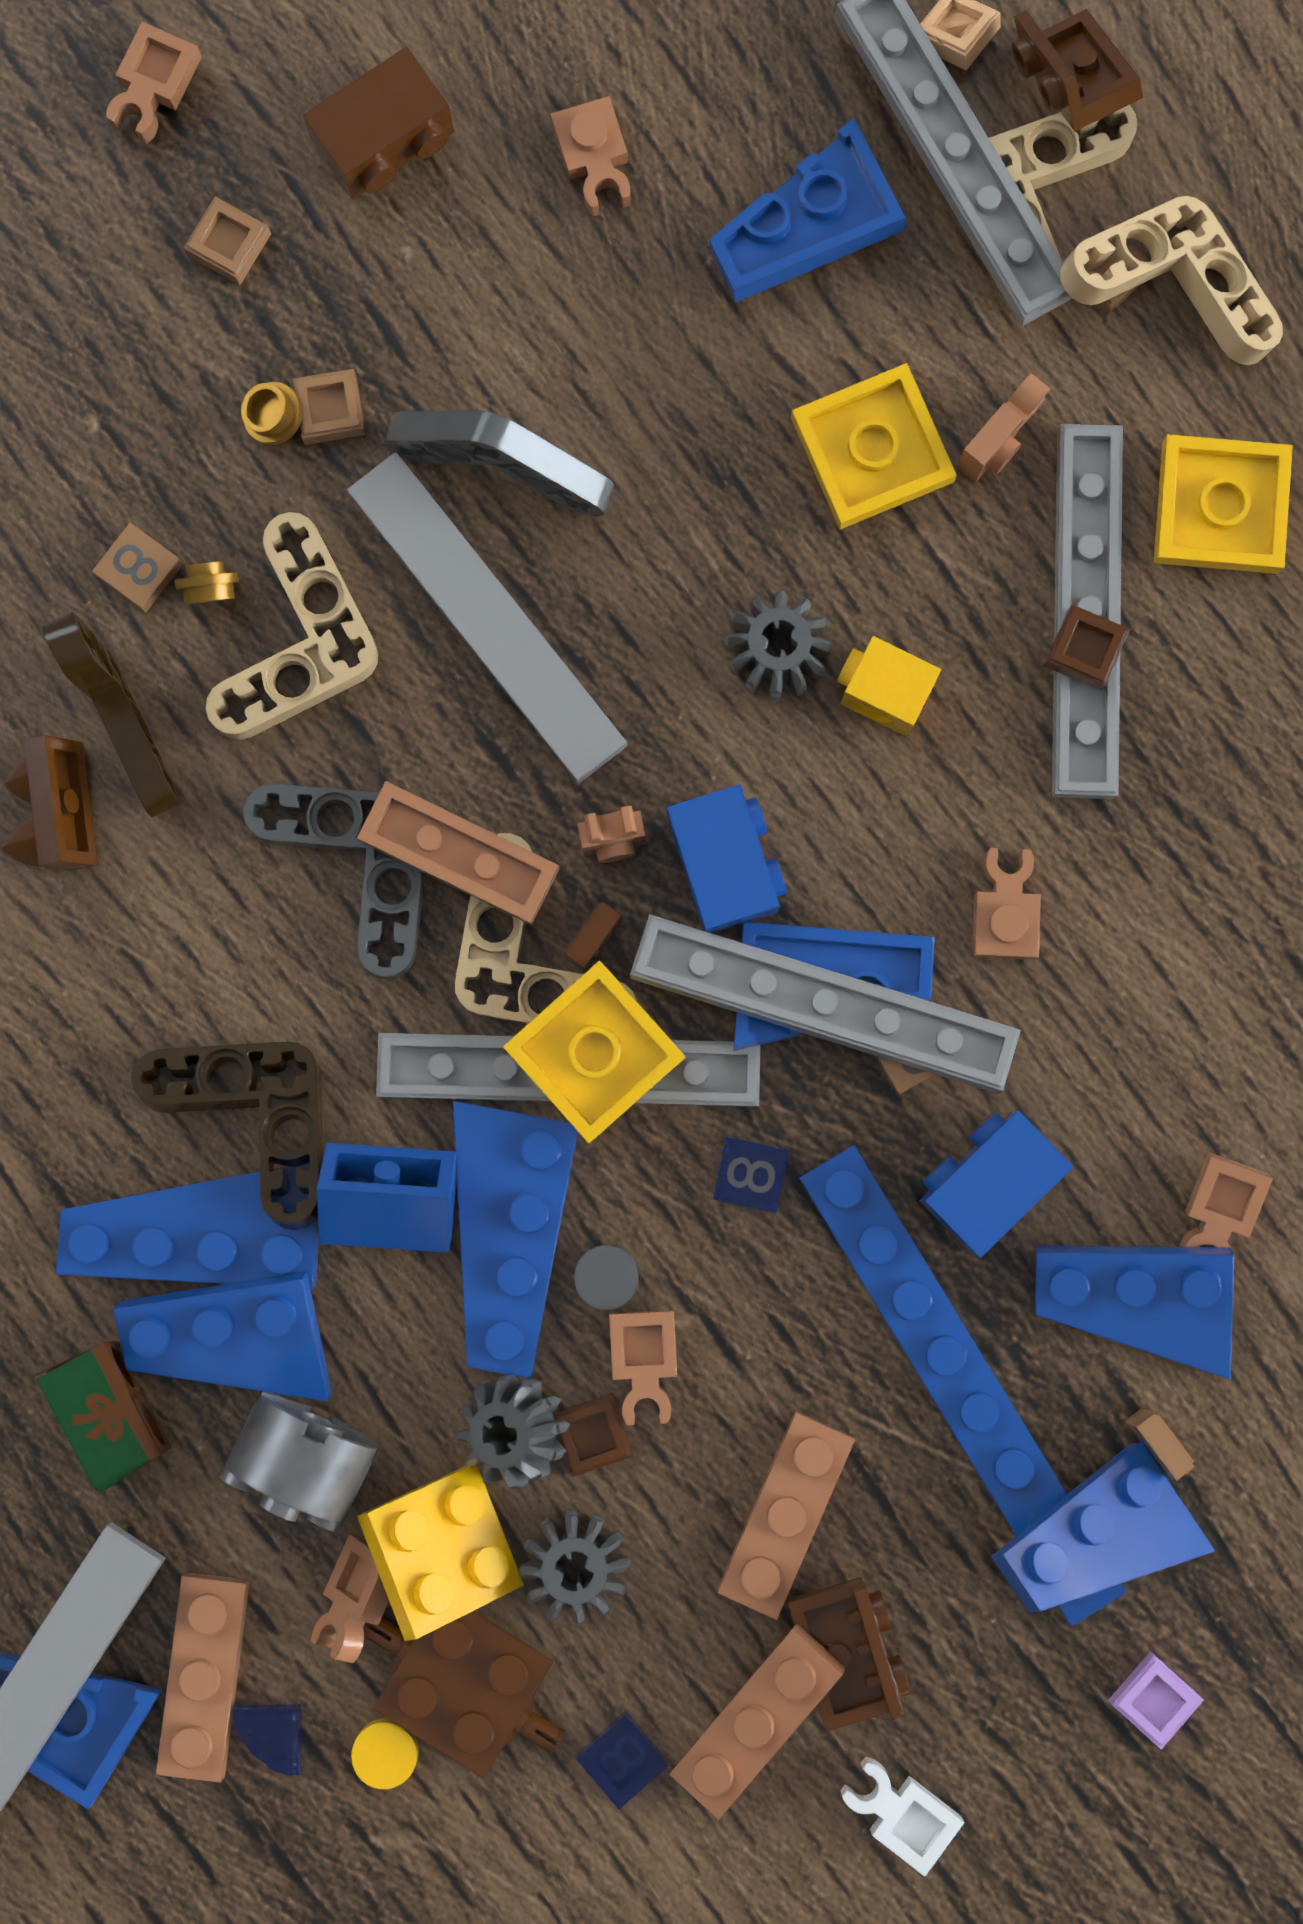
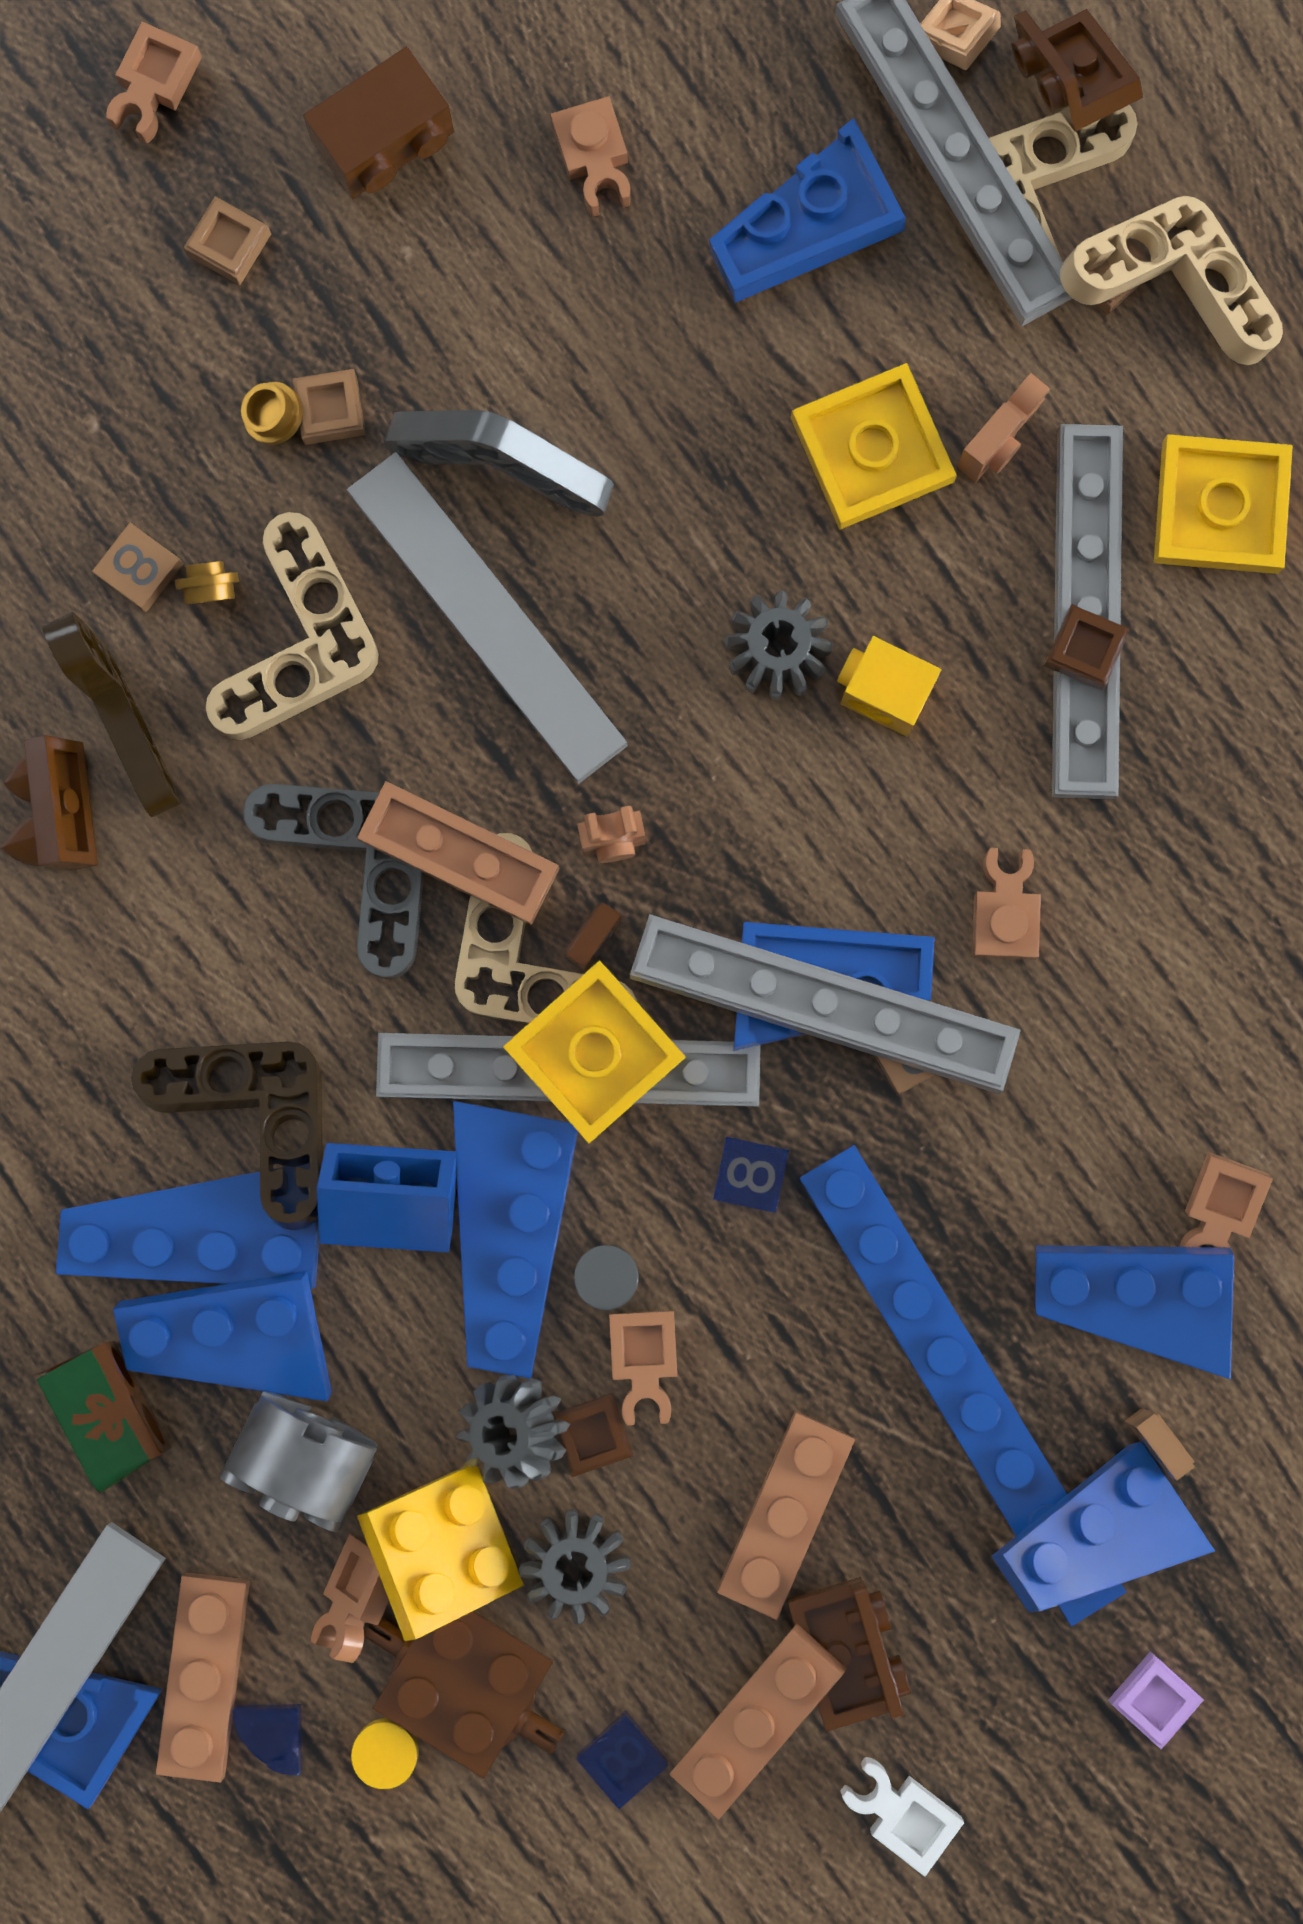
blue brick [667,784,787,934] -> none
blue brick [919,1110,1074,1258] -> none

